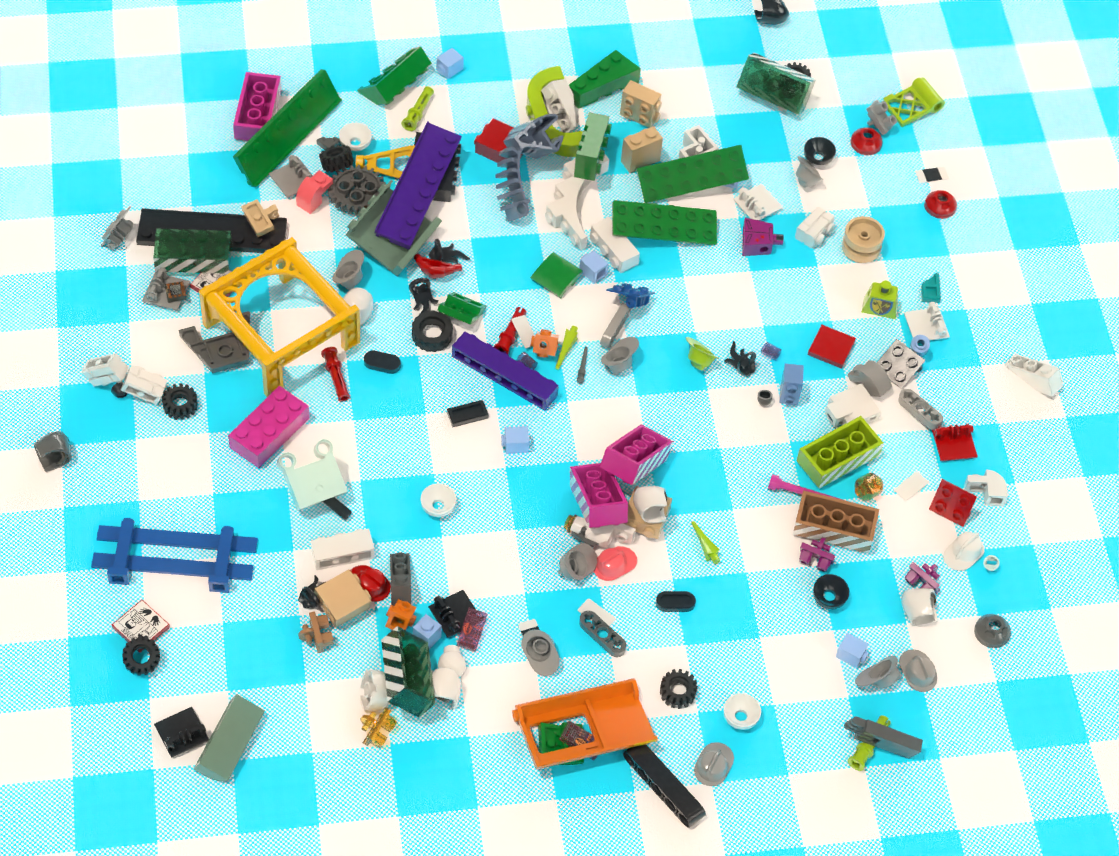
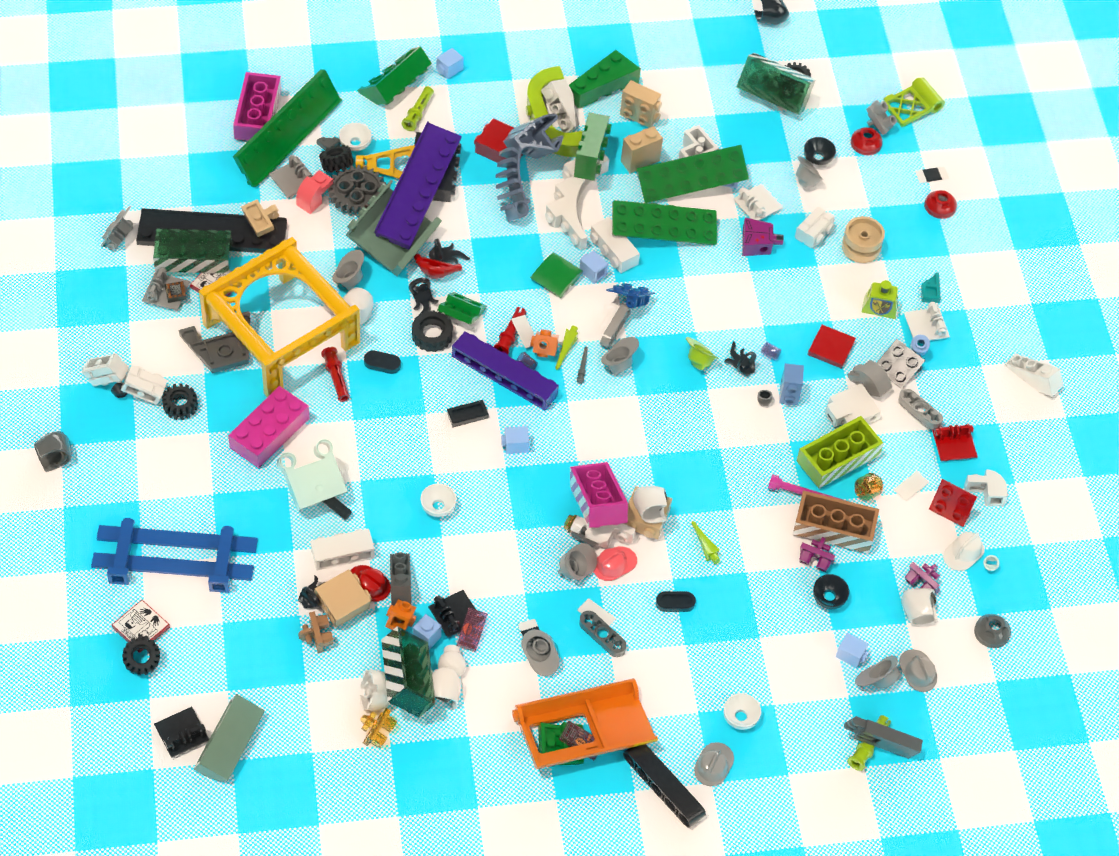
dark pink brick [599,424,674,485] -> none
black tyre [659,669,698,709] -> none

